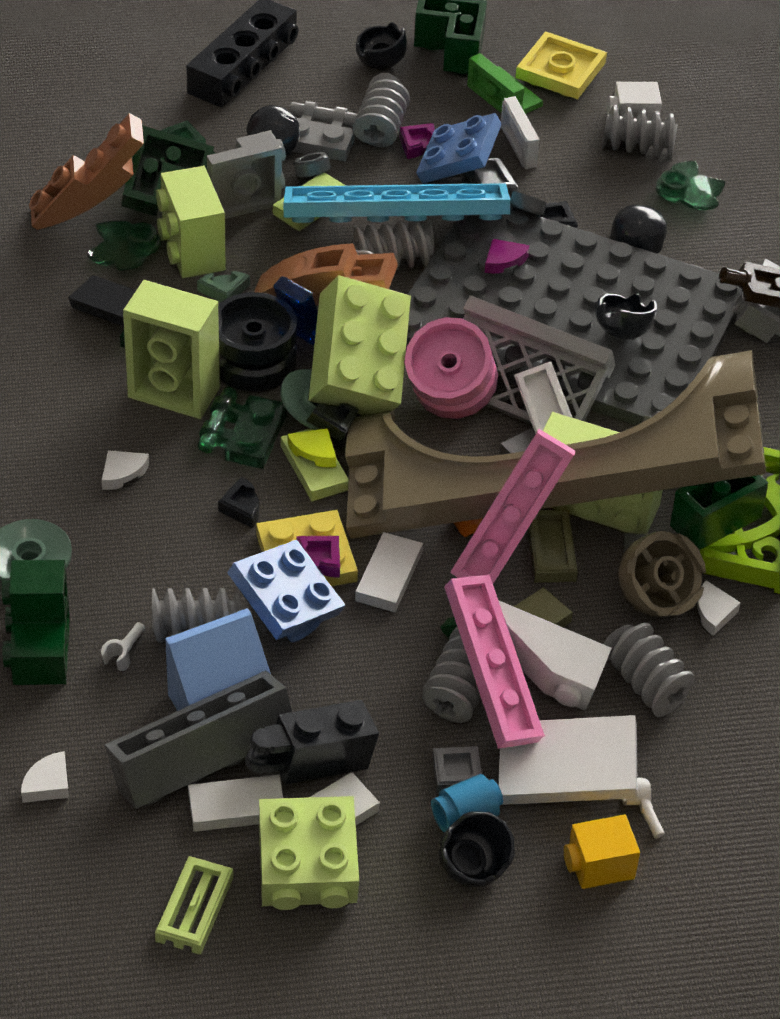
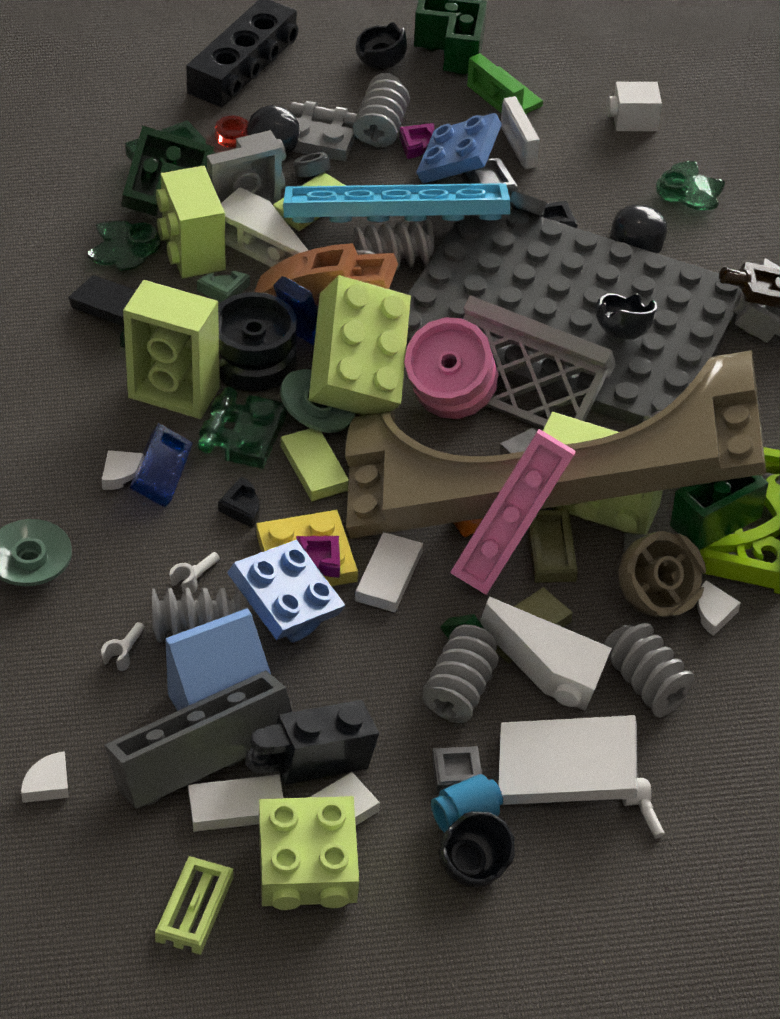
dark green brick [2,560,70,685] -> none
nougat slope [29,113,144,230] -> none
neon yellow tile [288,428,336,467] -> none
black tile [306,403,359,442] -> none
bright pink plate [444,574,545,749] -> none
magenta tile [484,239,530,274] -> none
white tile [514,361,573,434] -> none
light yellow plate [515,31,607,100] -> none
yellow brick [564,814,640,889] -> none
light grey piece [602,105,678,159] -> none
none -> clear blue tile [130,423,193,508]
none -> white hand [169,552,220,594]
none -> clear red tile [215,115,248,148]
none -> white slope [221,187,308,267]

